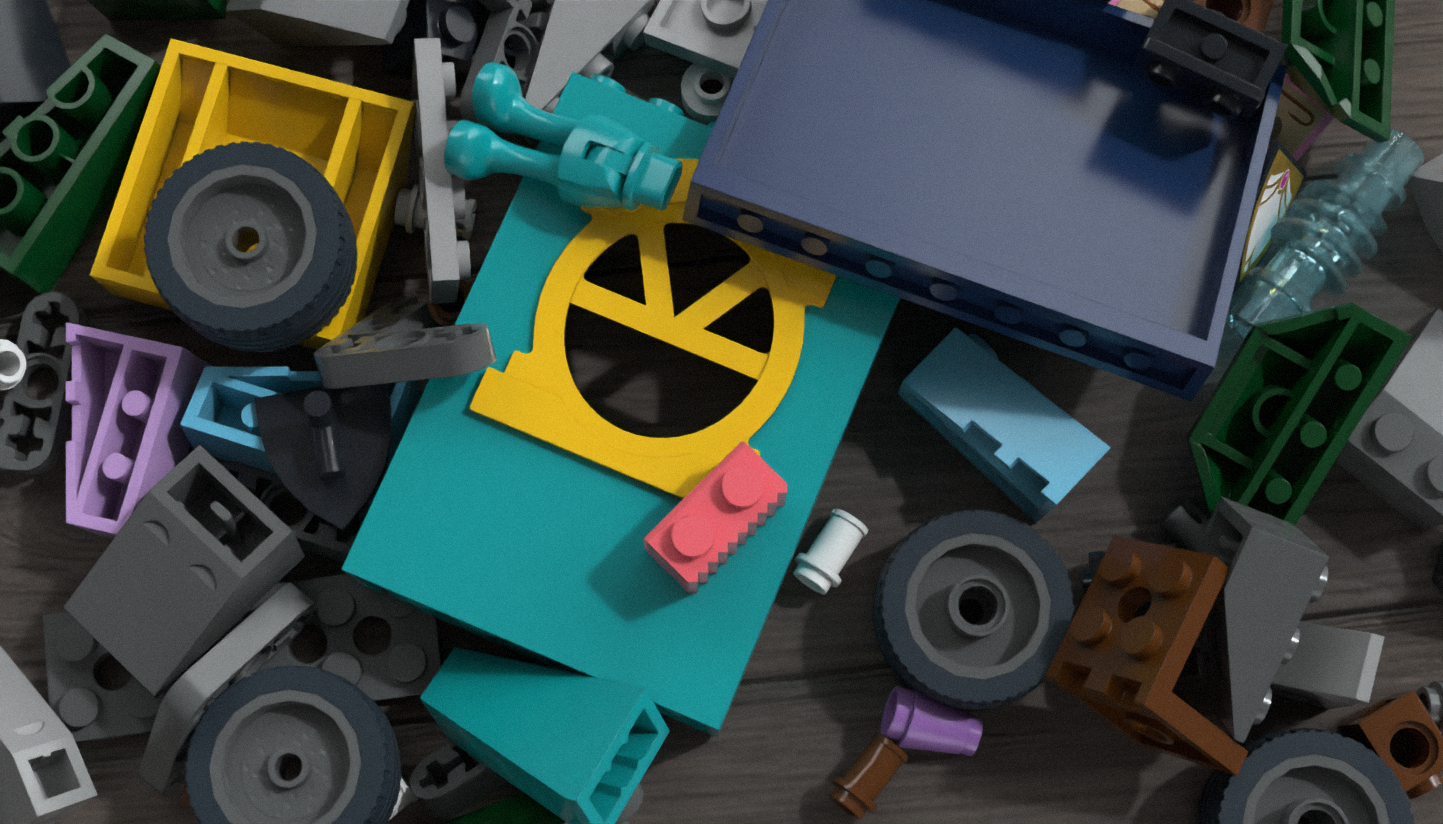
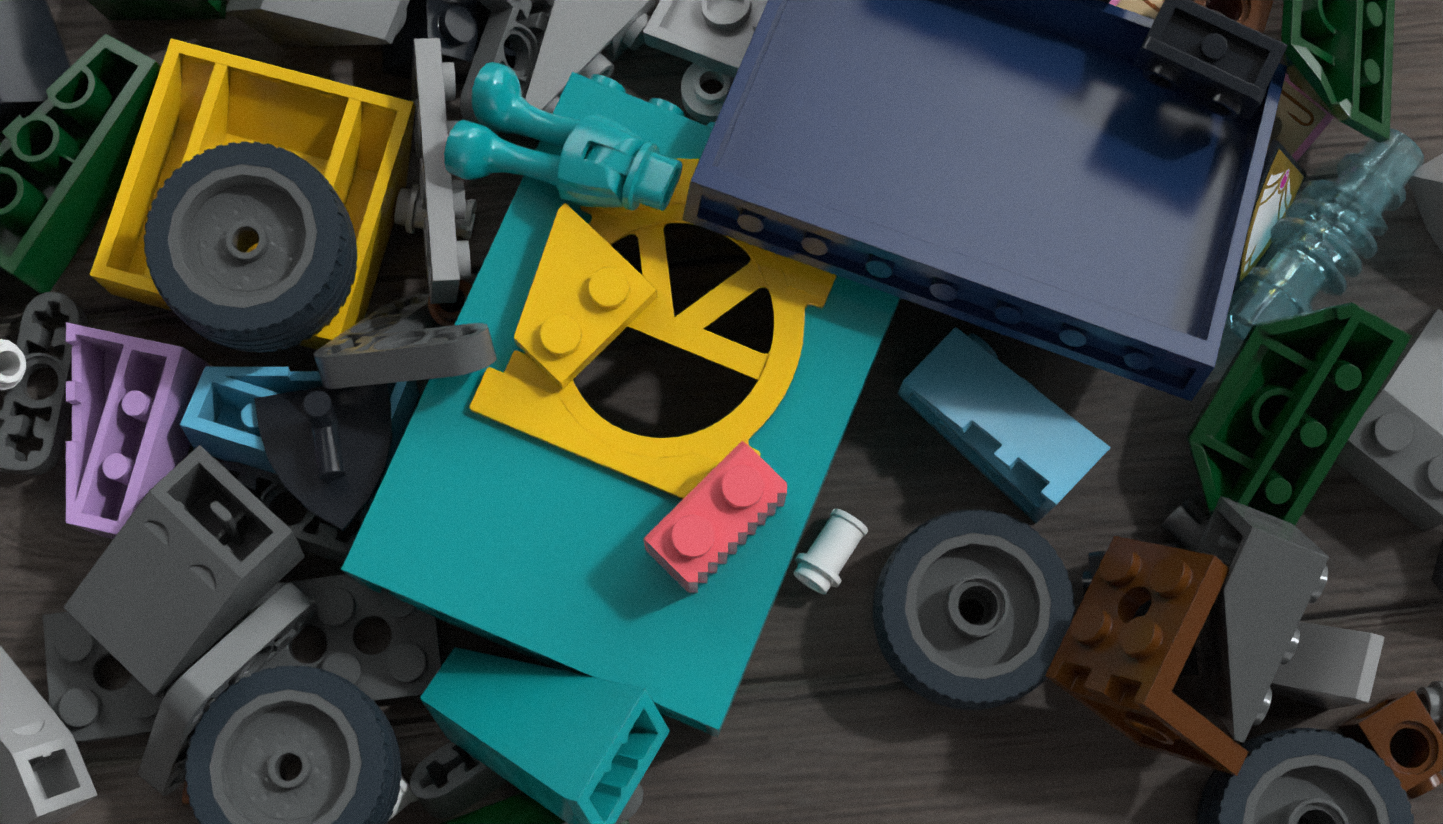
reddish brown pin [829,733,908,821] -> none
medium lavender cone [880,686,983,756] -> none
none -> yellow wing [514,203,658,389]

